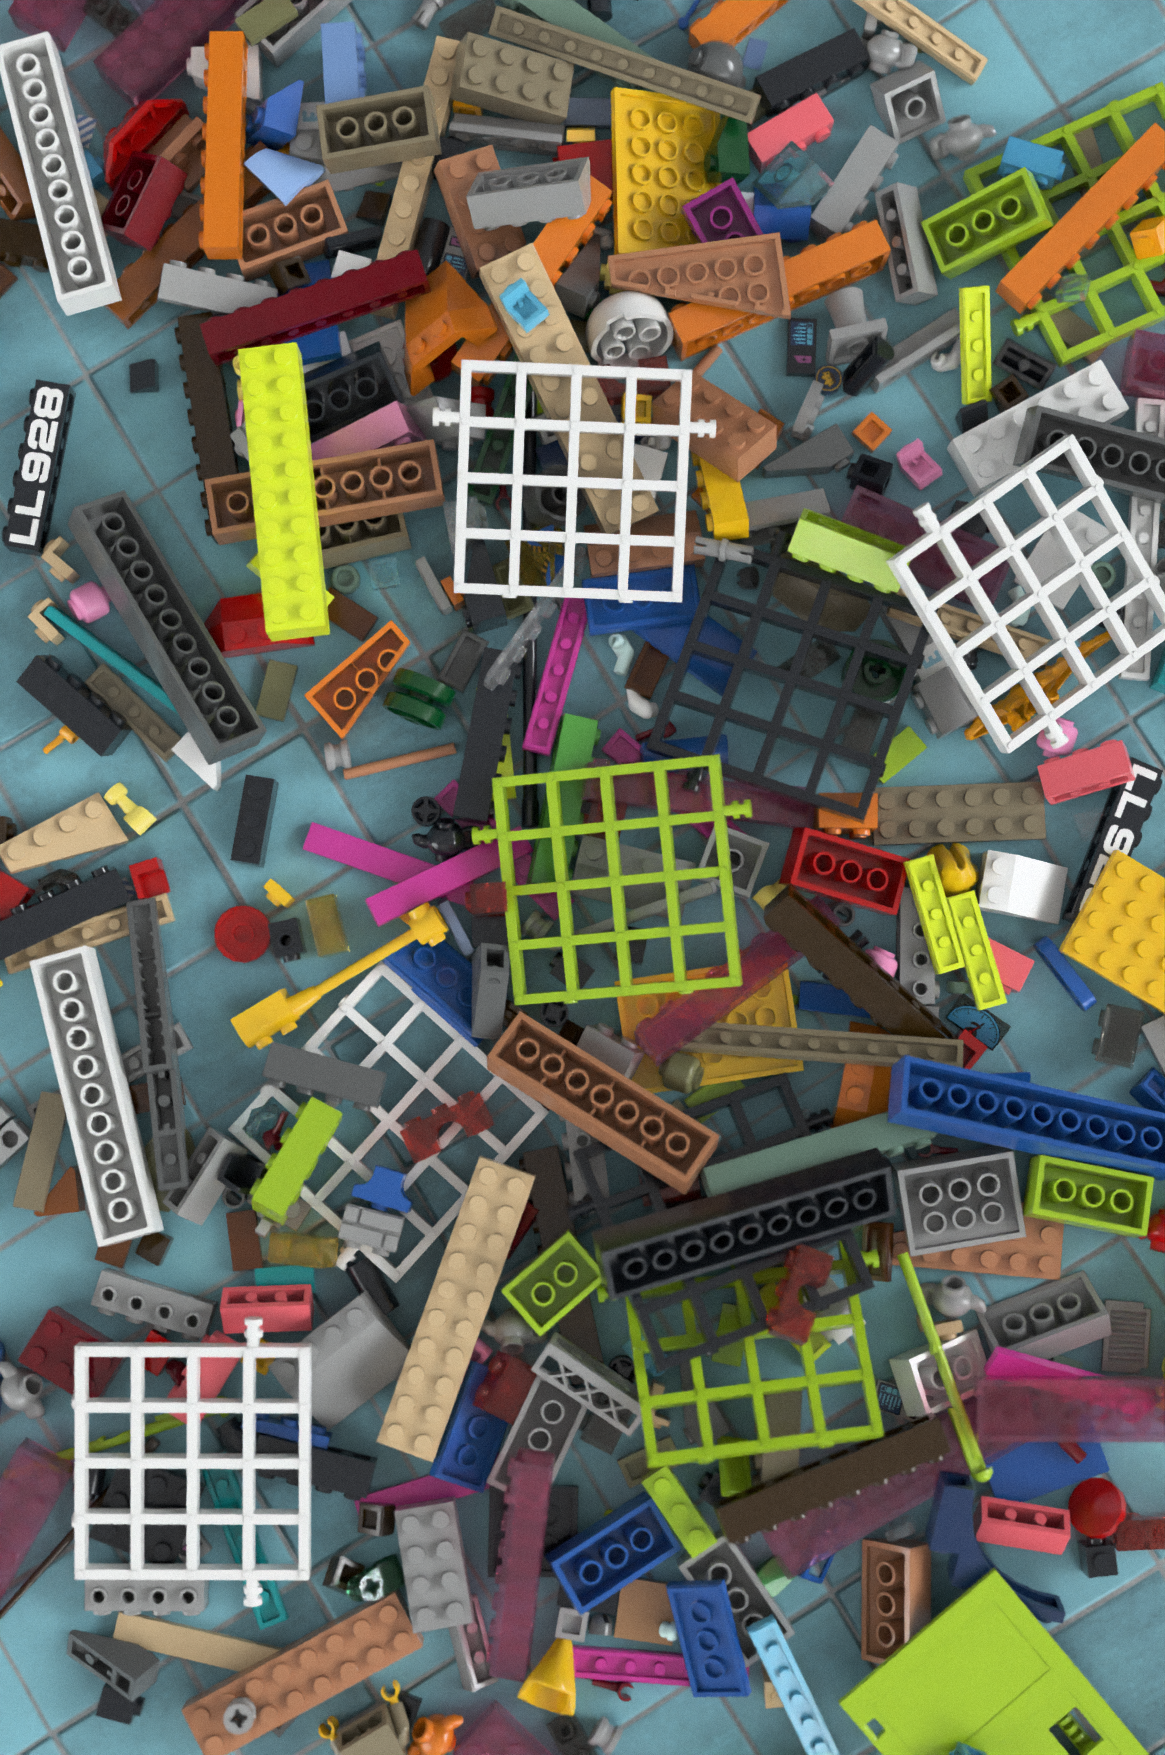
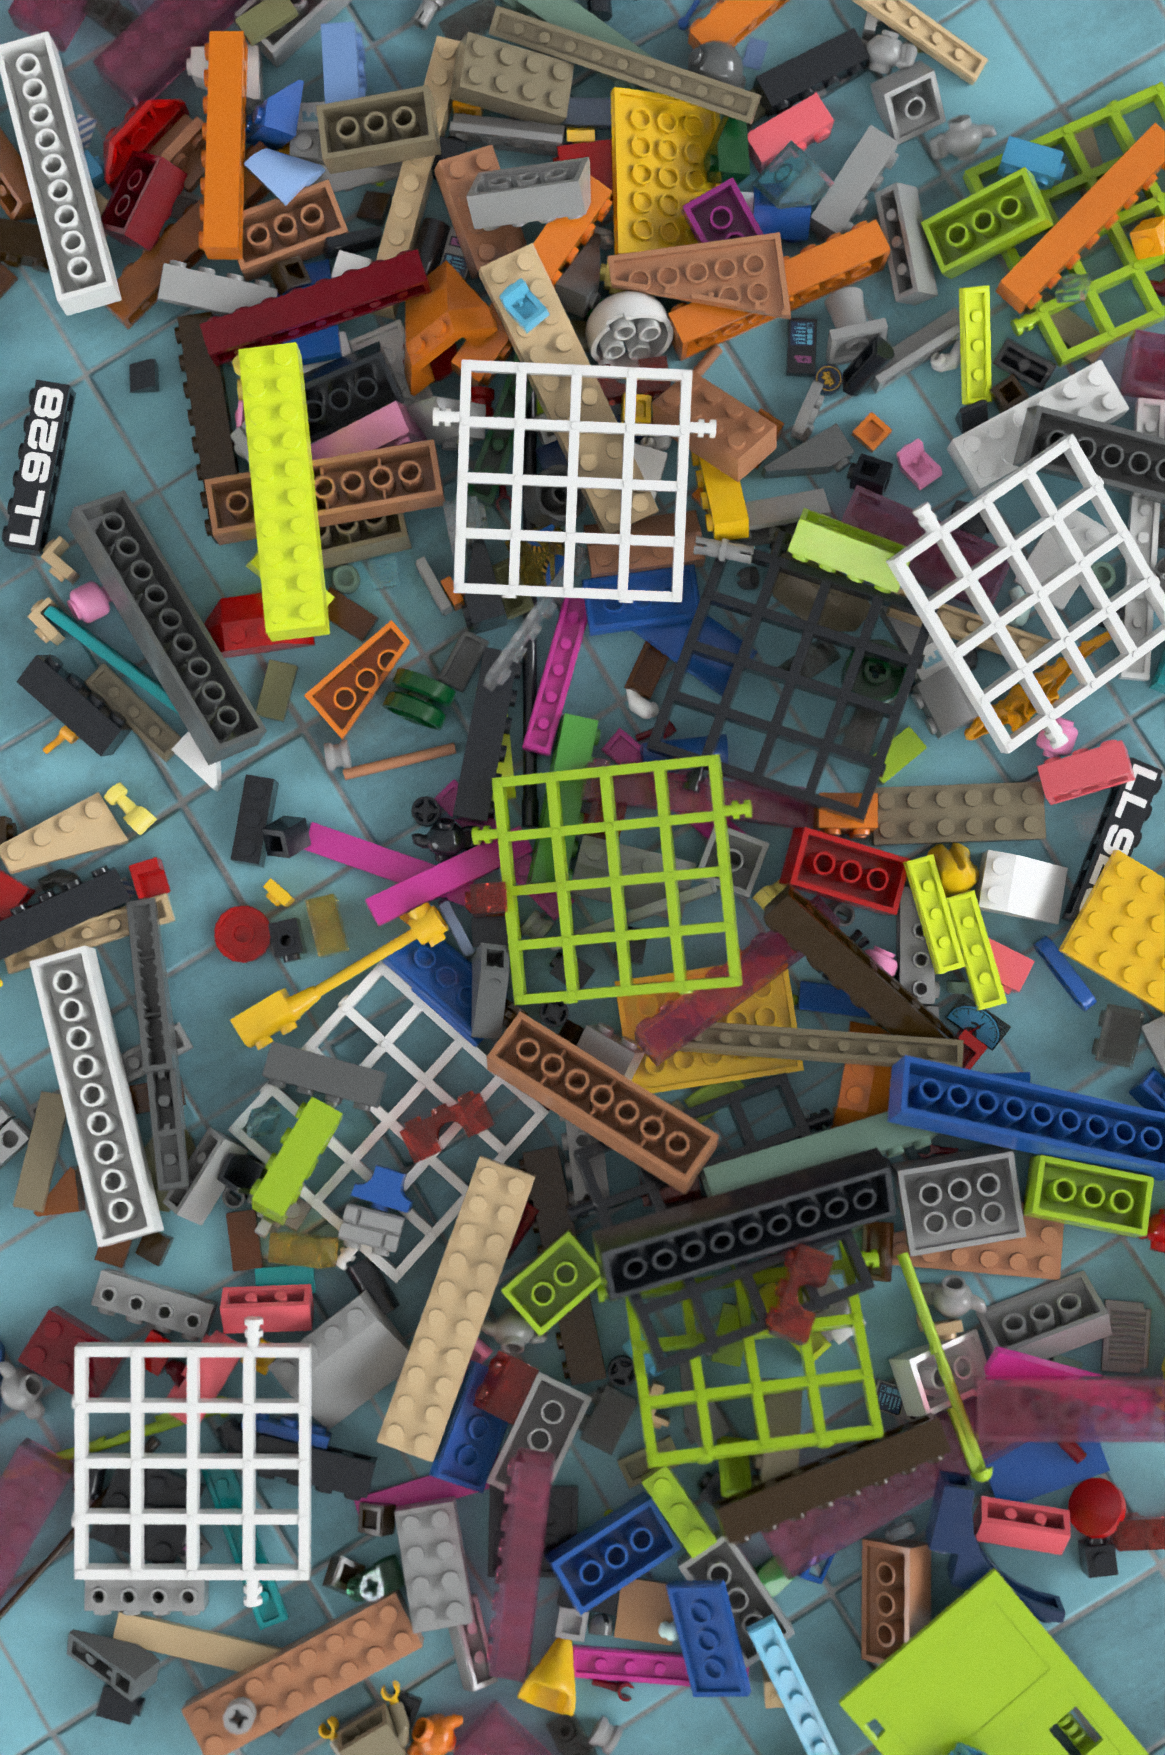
dark red hand [262,1111,289,1151] -> none
light grey fence [531,1332,650,1437] -> none
light aqua arm [608,633,635,676] -> none
olive head [658,1052,704,1094] -> none
none -> black brick [262,816,311,858]

